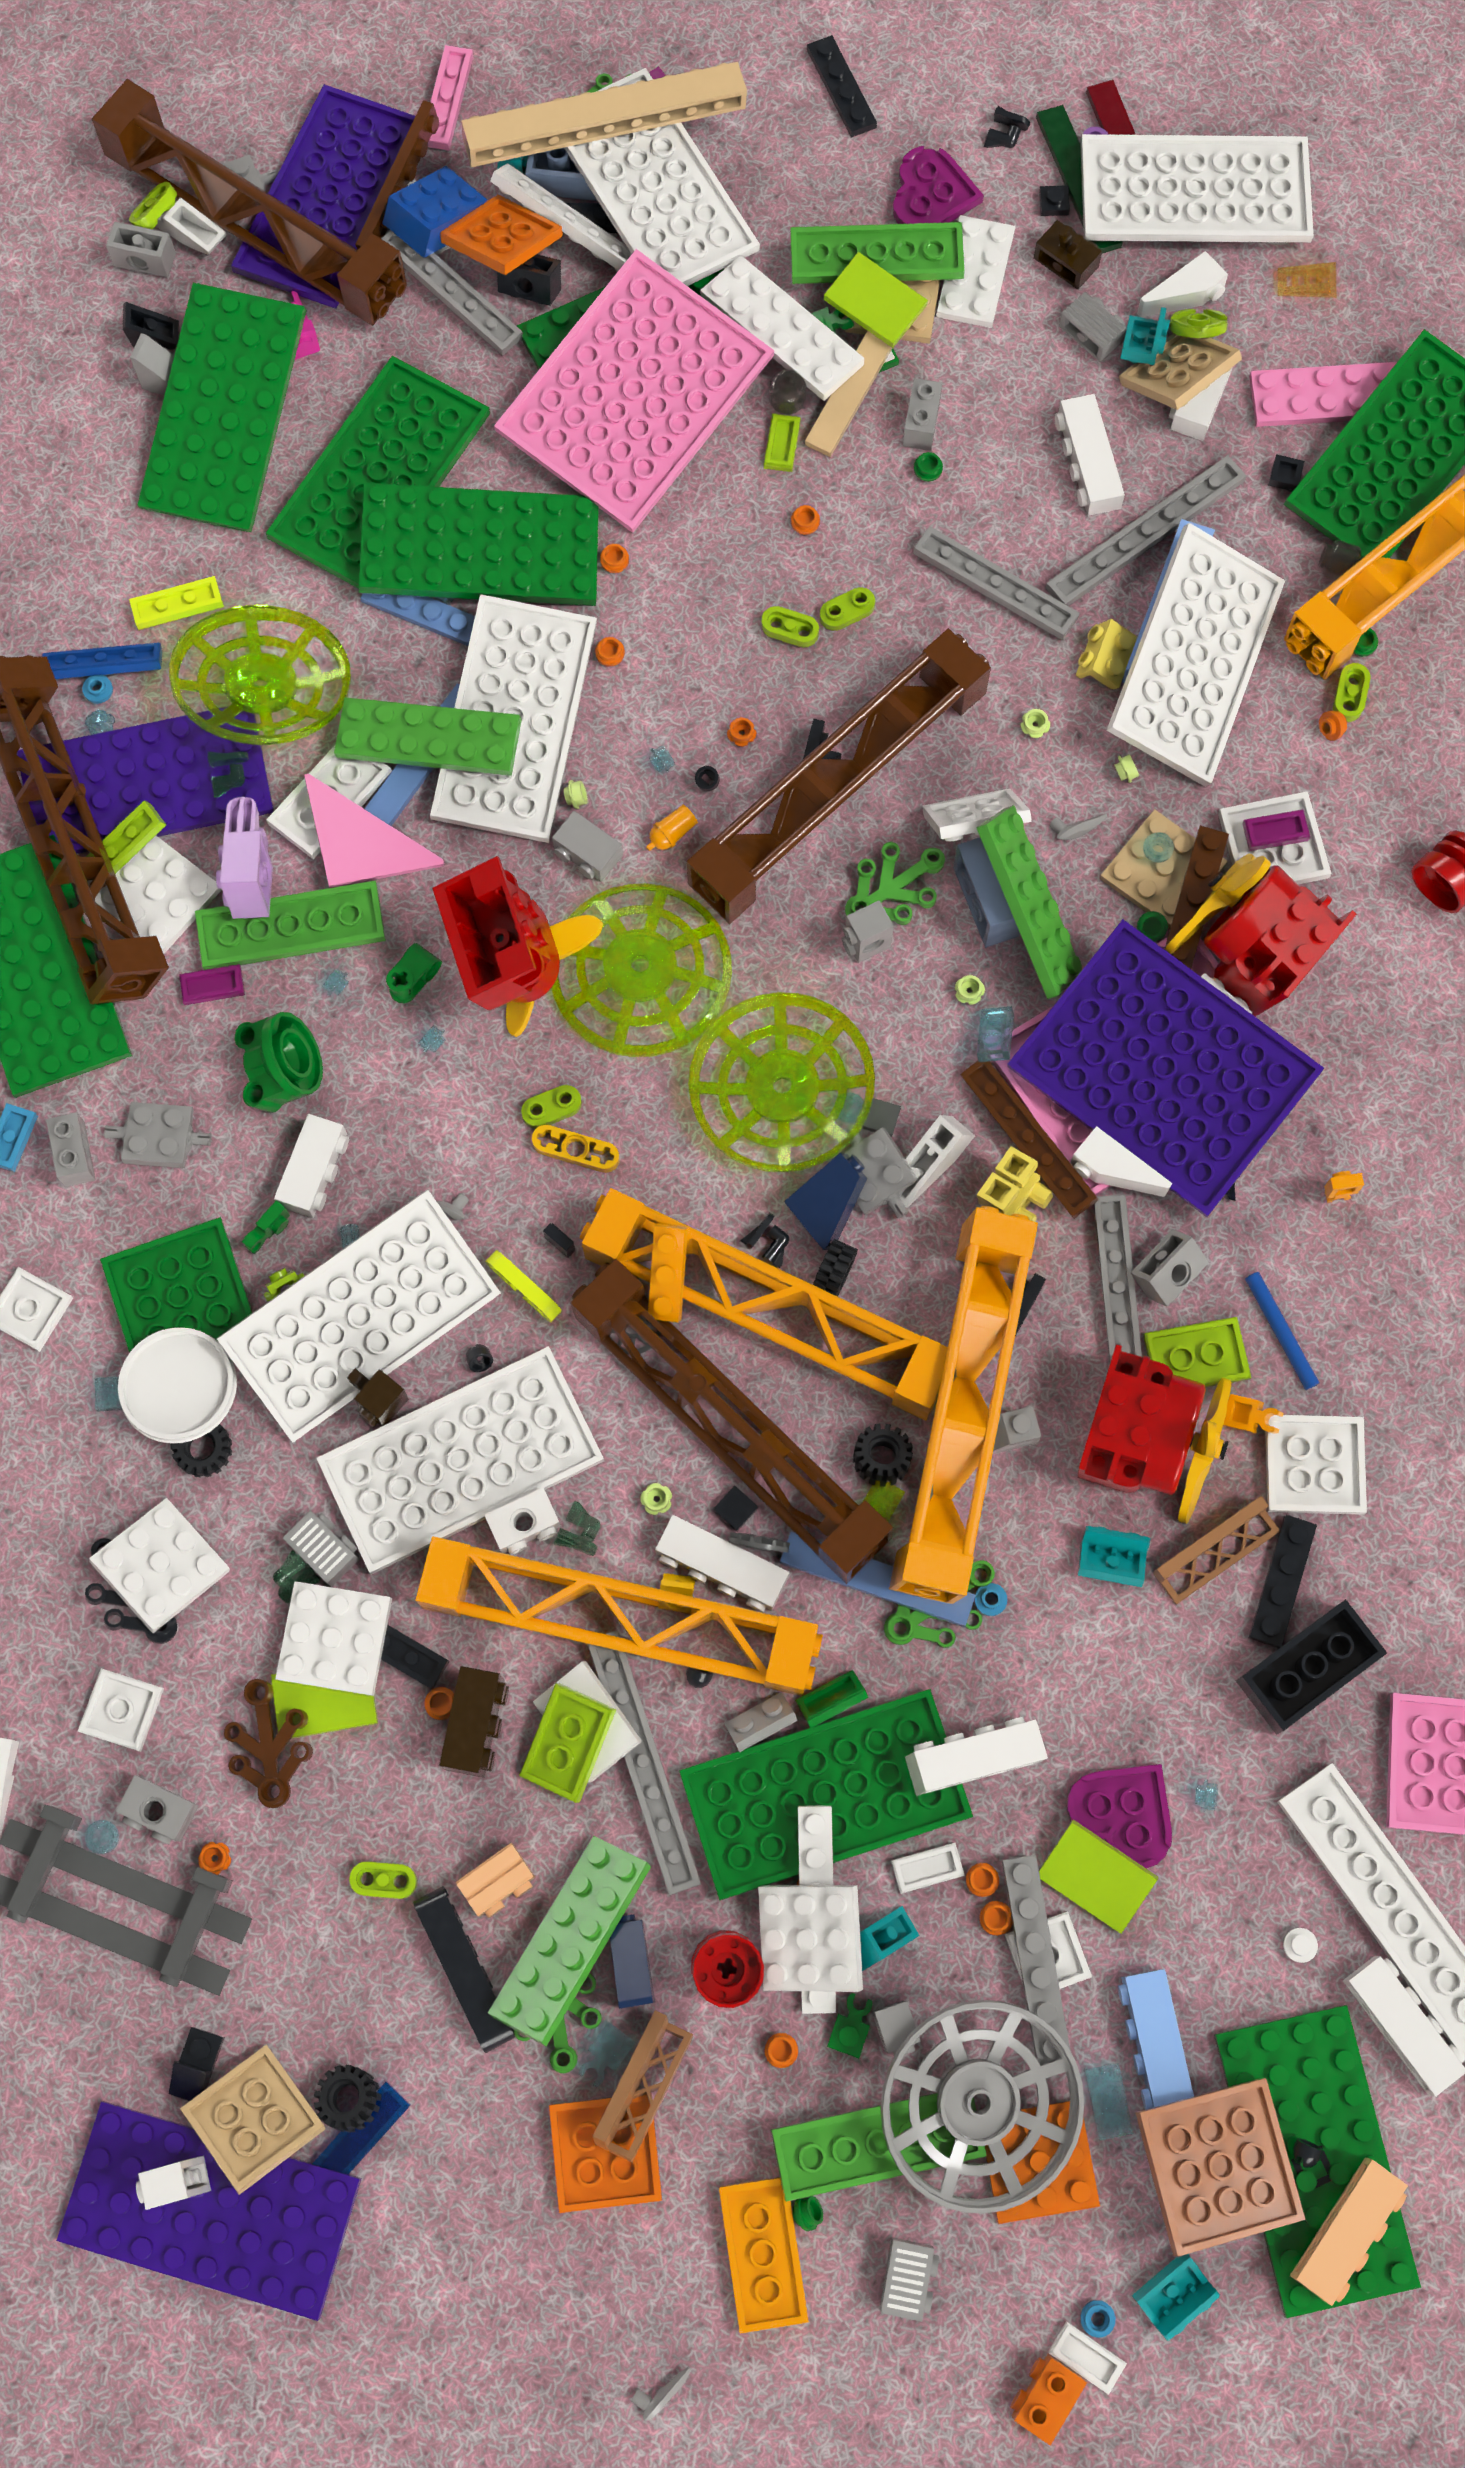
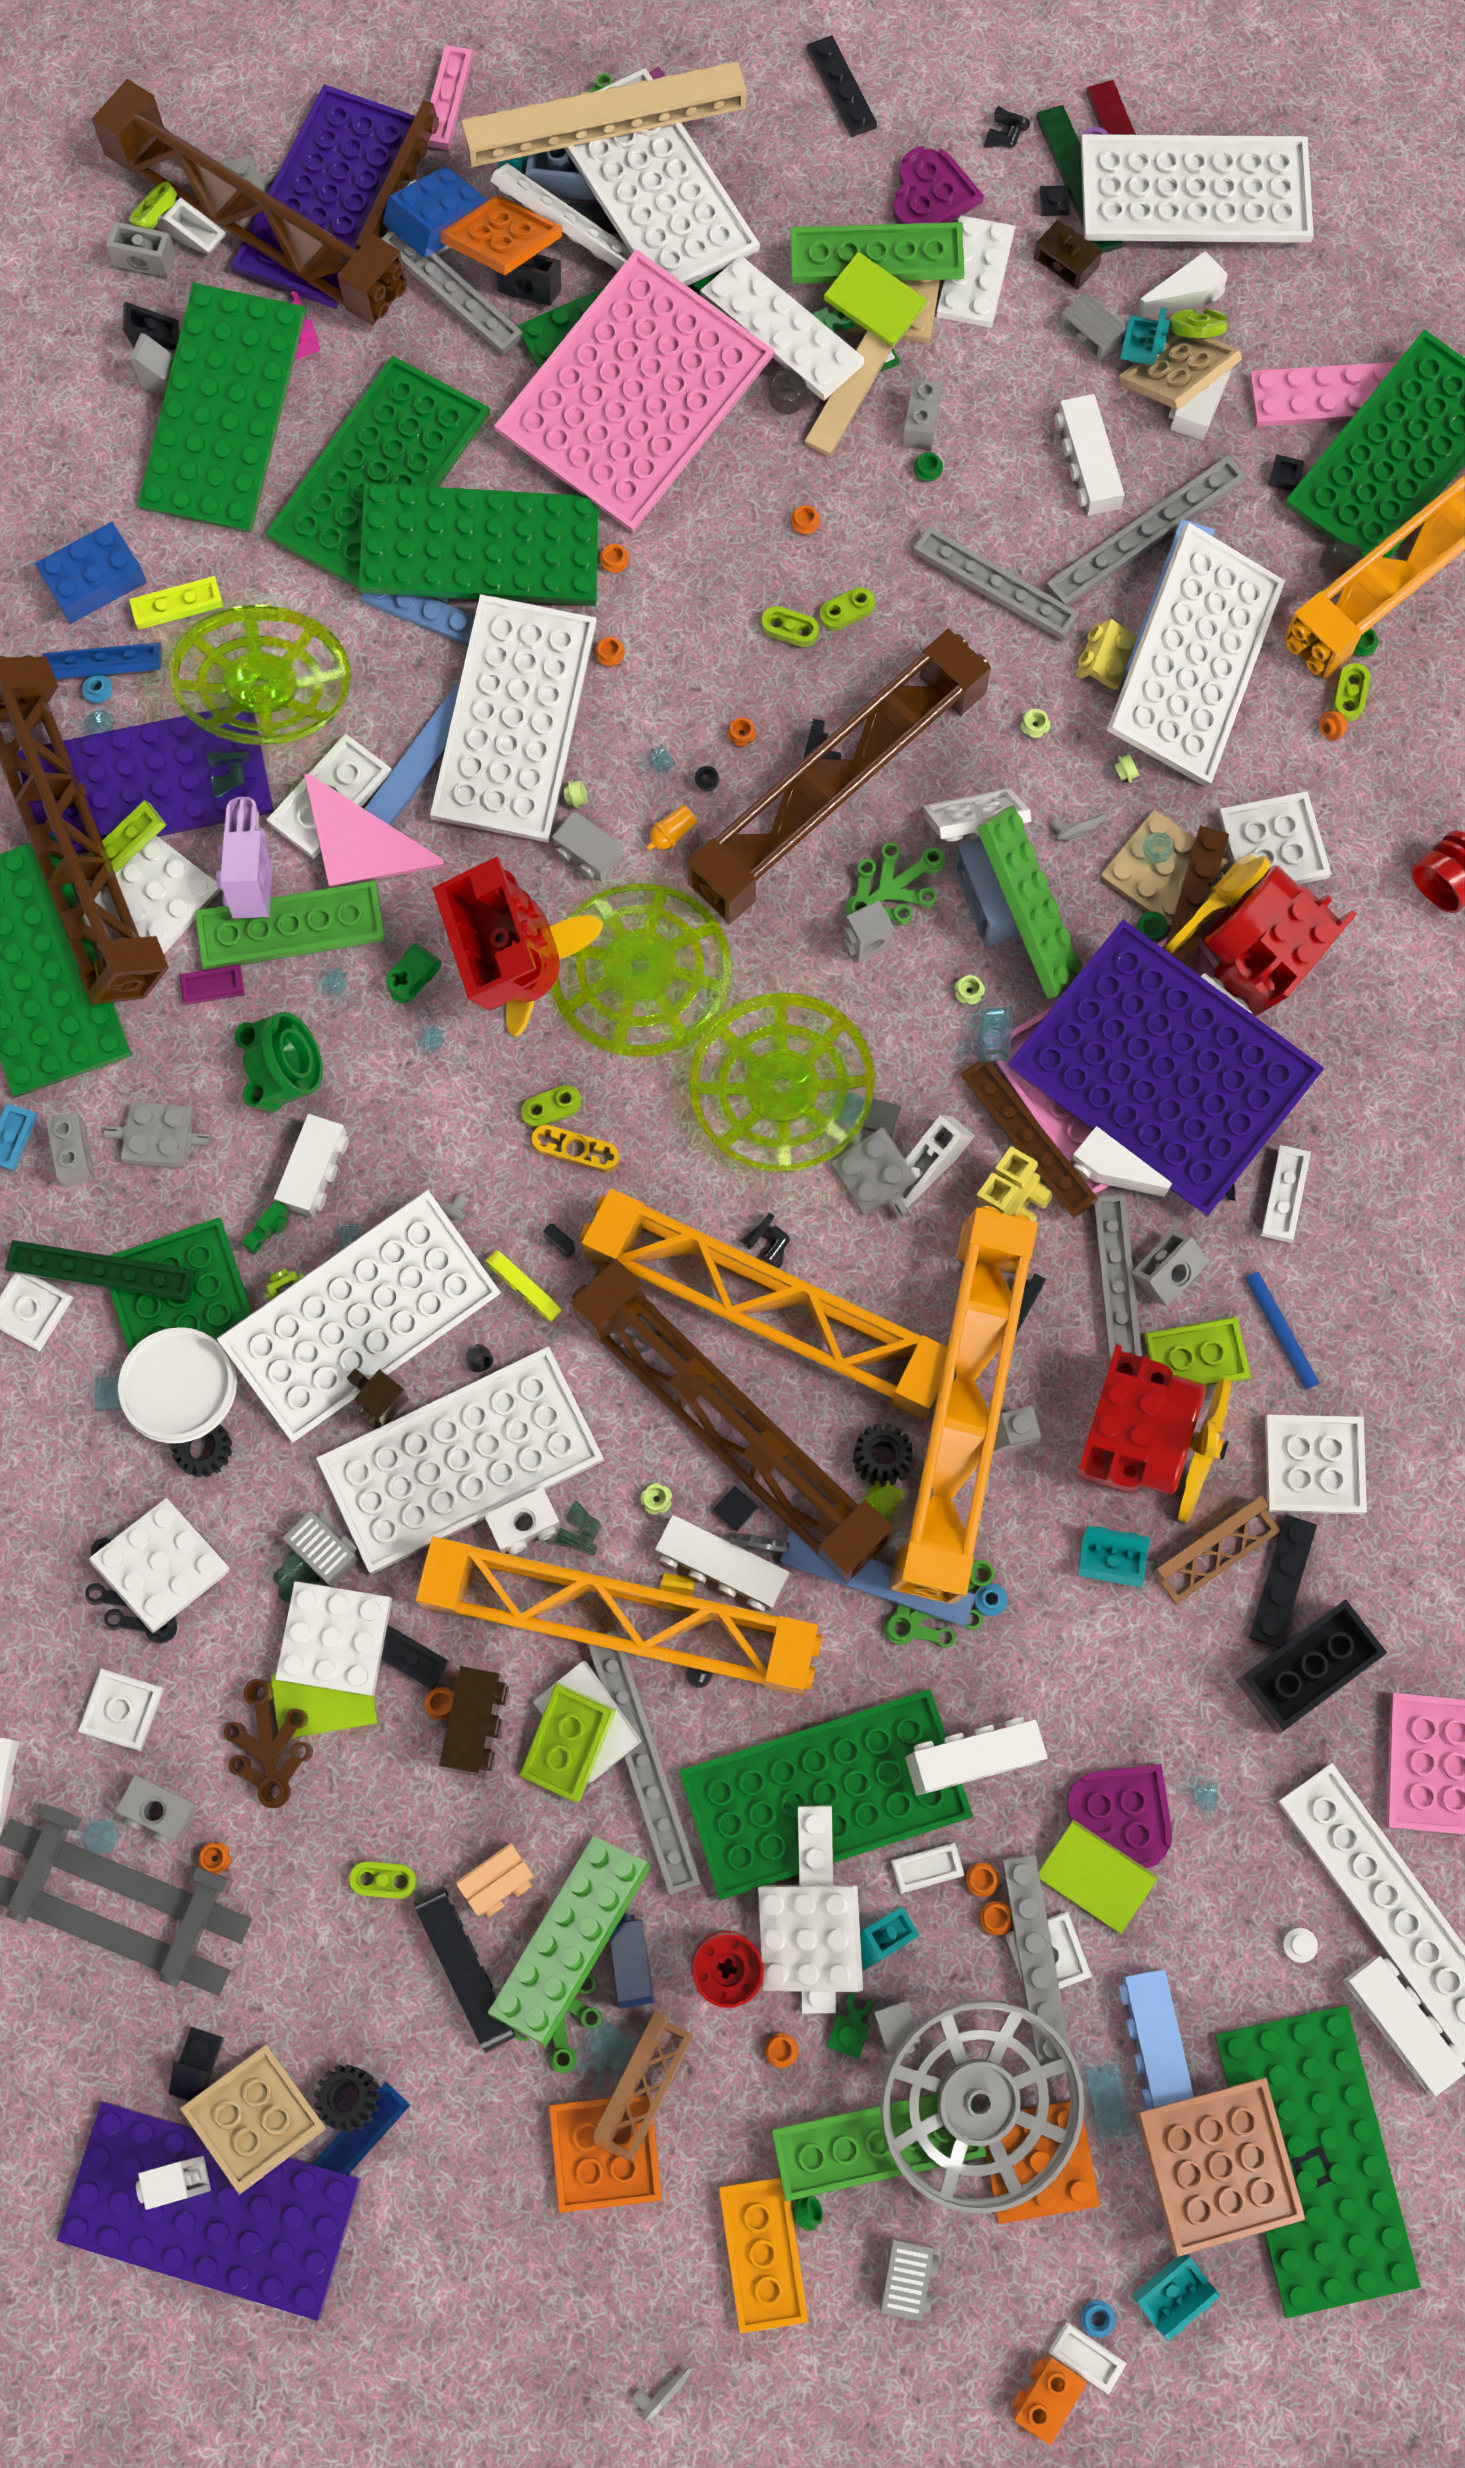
bright green plate [334,697,522,776] -> none
light orange plate [648,1223,688,1323] -> none
light grey plate [724,1692,798,1752] -> none
lime tile [764,414,801,472] -> none
dark blue slope [784,1152,867,1250] -> none
green tile [795,1670,869,1729] -> none
black tyre [813,1239,858,1297] -> none
light orange plate [1223,1394,1284,1434] -> none
magenta tile [1242,809,1310,851] -> none
clear yellow slope [1278,262,1337,298] -> none
light nougat brick [1290,2157,1408,2306] -> none
black hinge [1292,2138,1323,2168] -> none
light orange plate [1324,1171,1364,1203] -> none
none -> dark green tile [5,1240,196,1302]
none -> blue brick [34,521,147,624]
none -> white plate [1260,1145,1311,1243]

